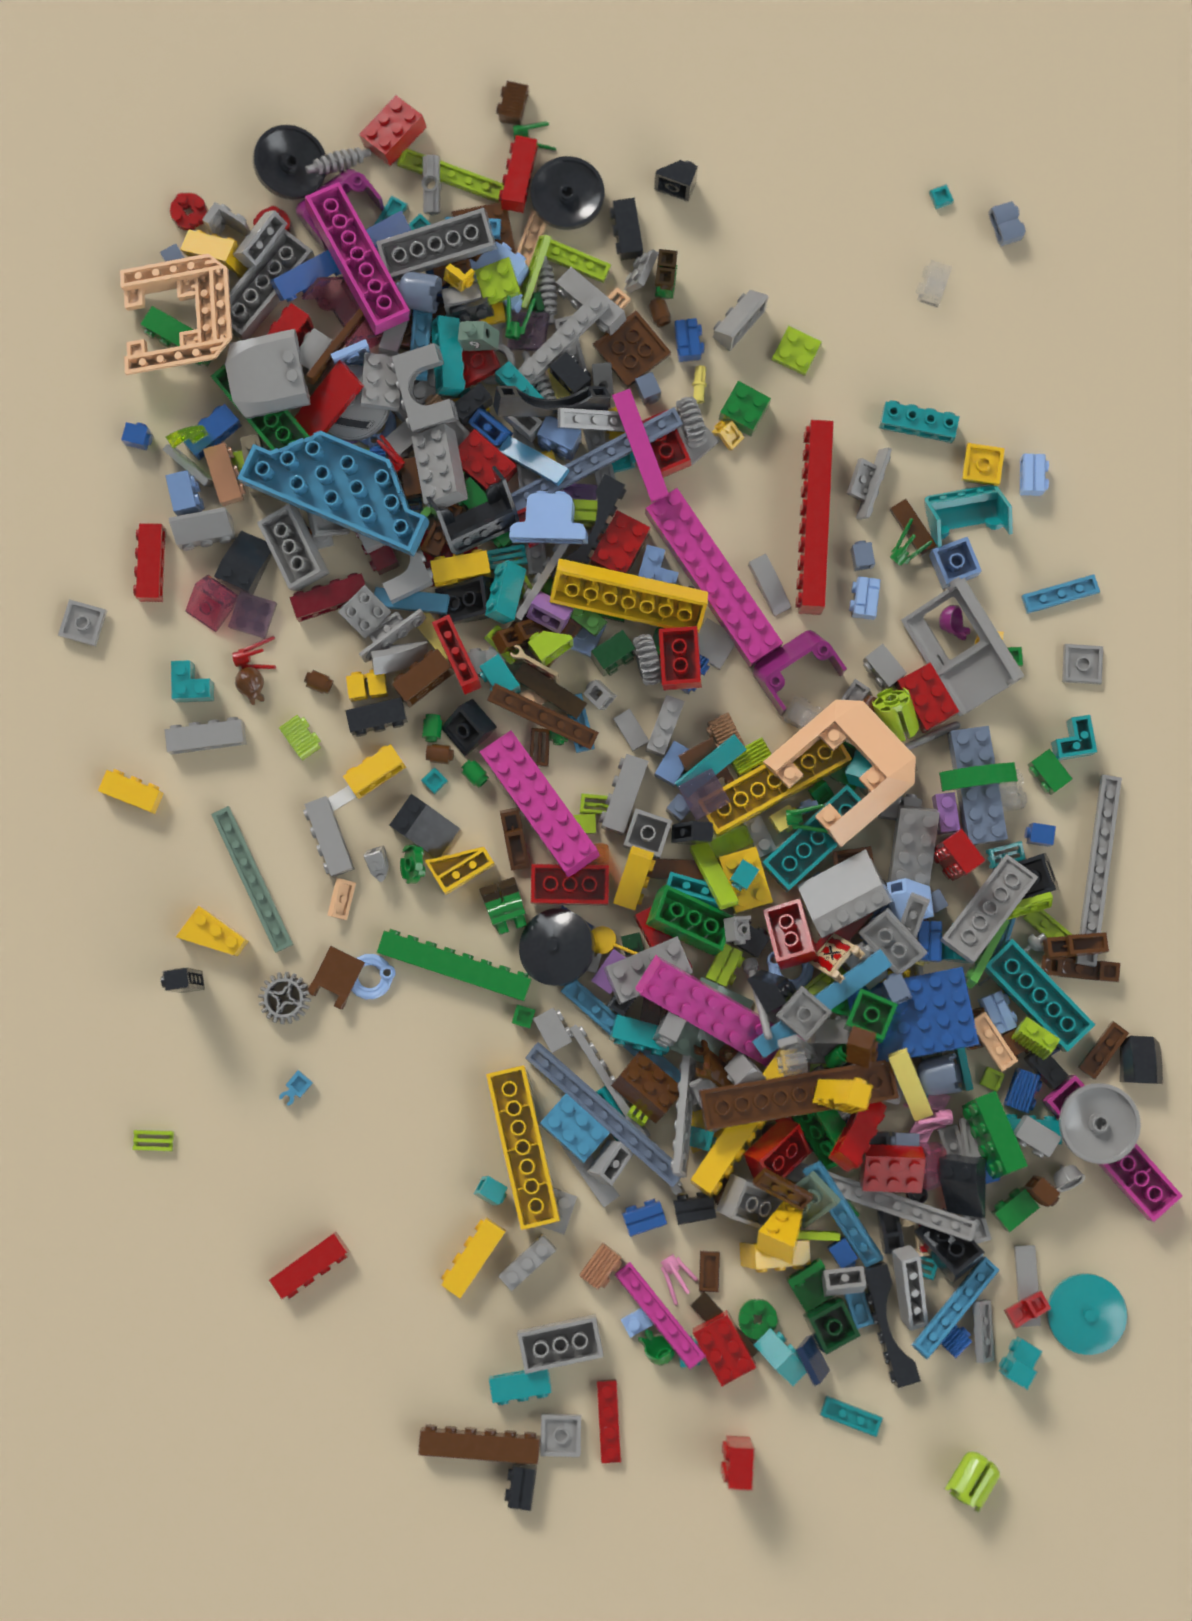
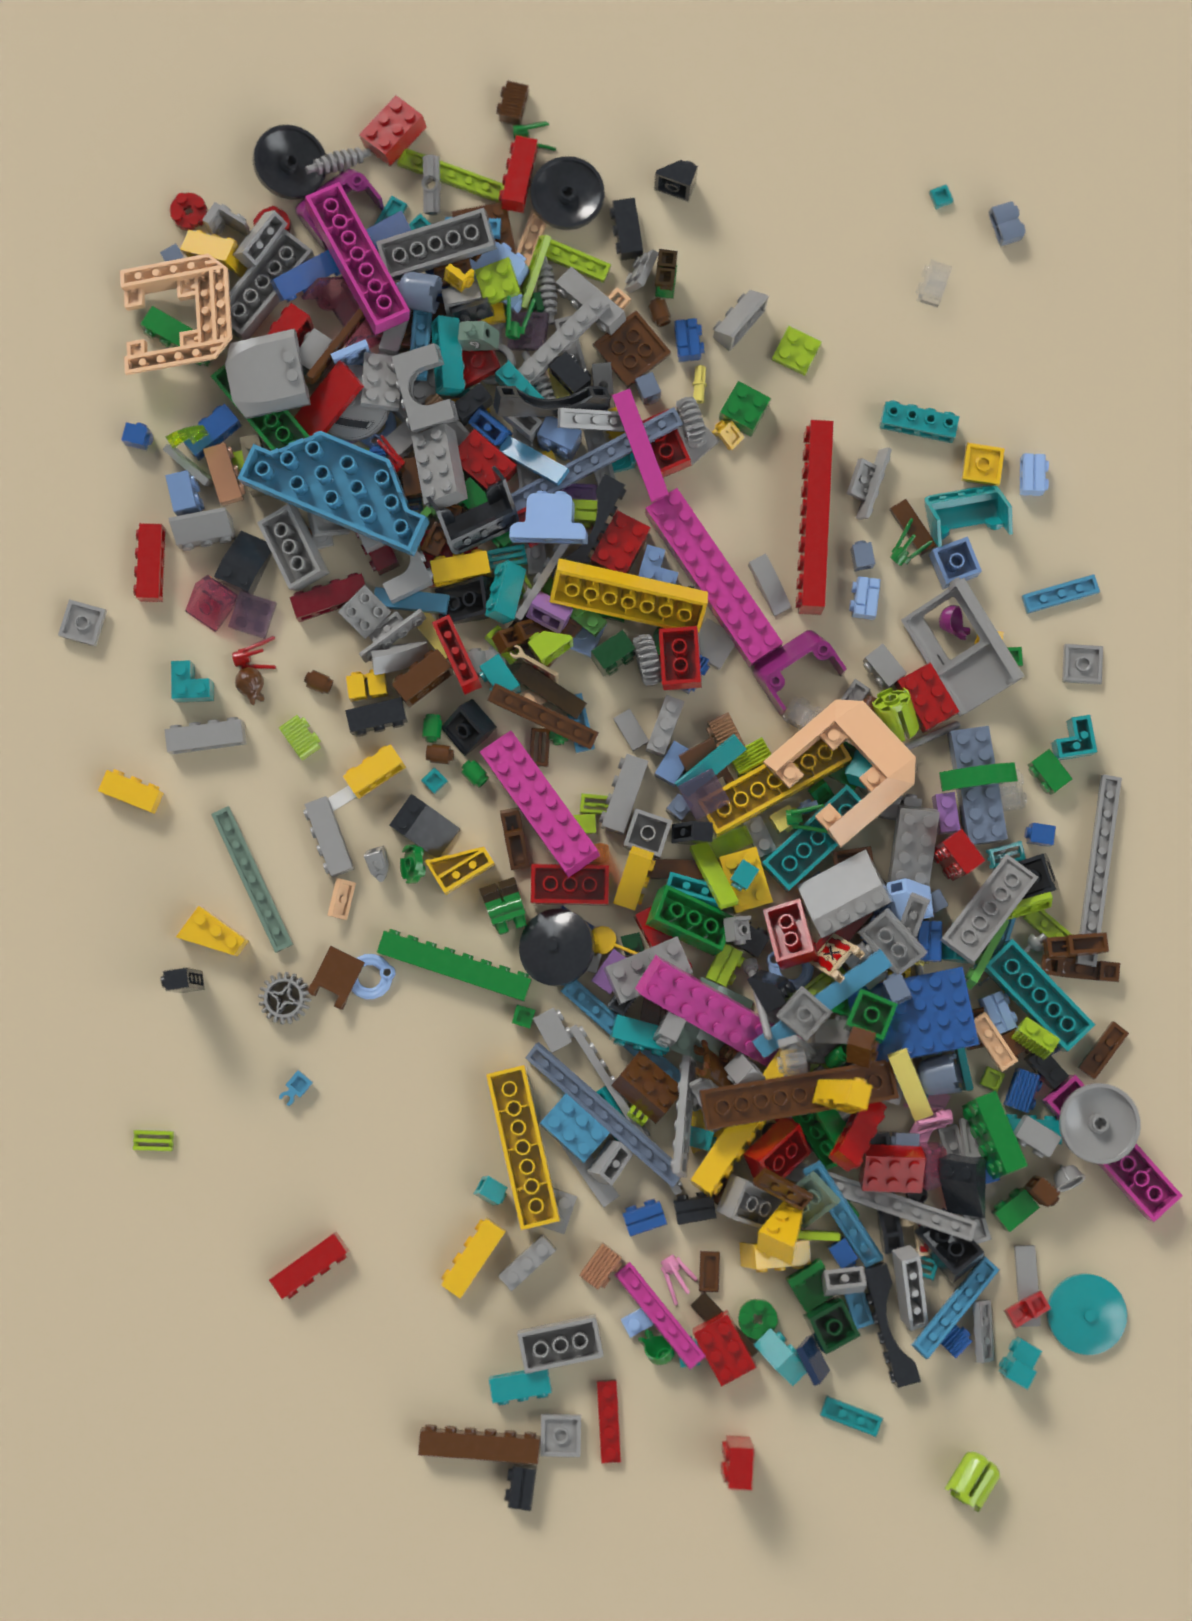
light grey brick [583,680,617,710] -> none
black slope [1120,1036,1163,1084] -> none

